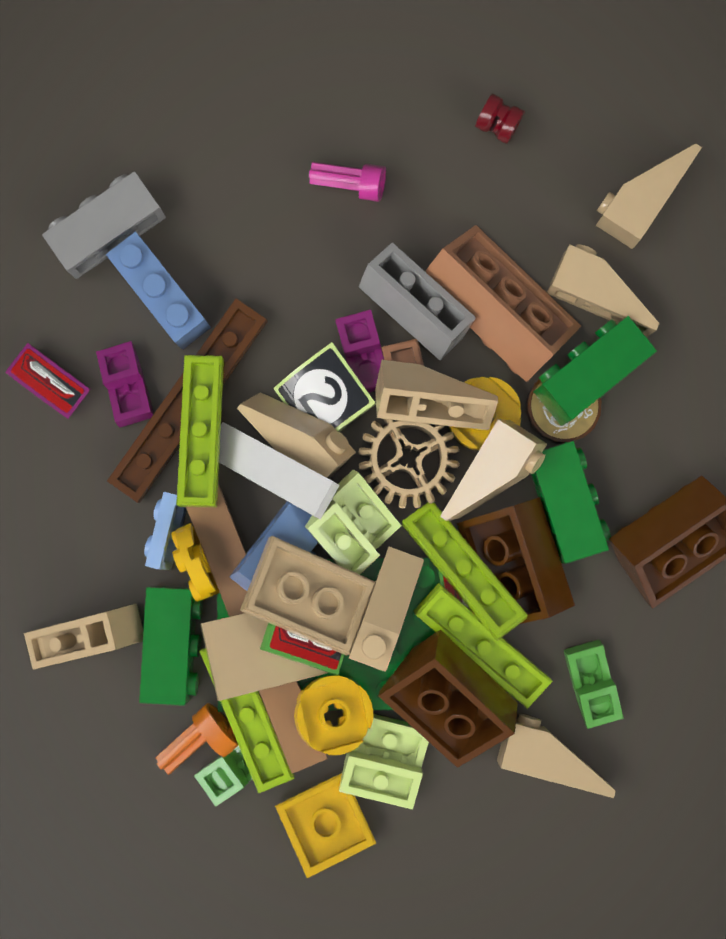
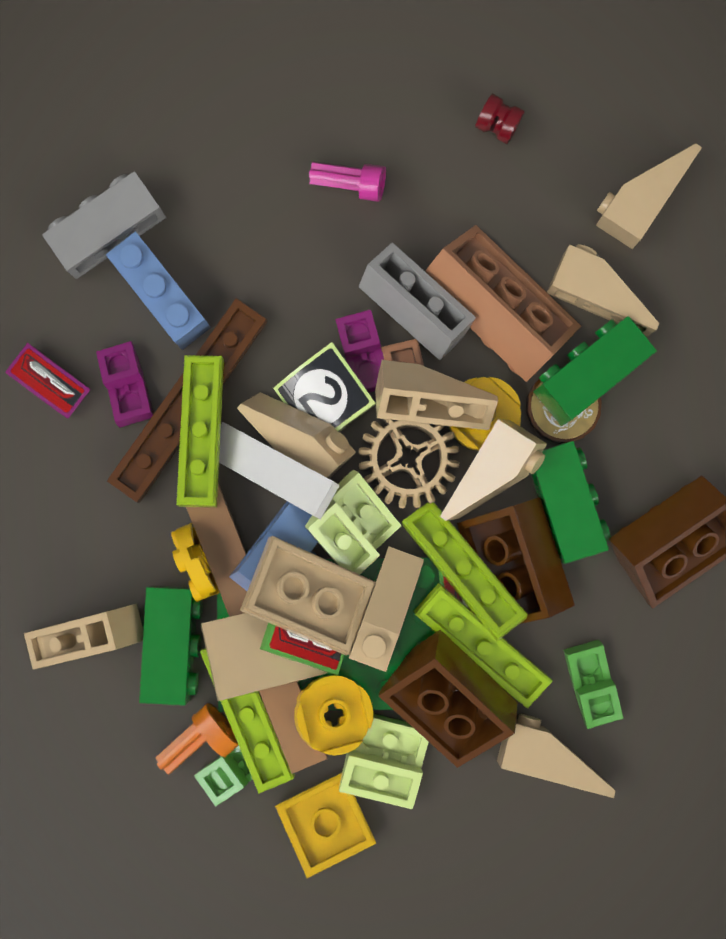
light blue plate [144,492,187,570] -> none

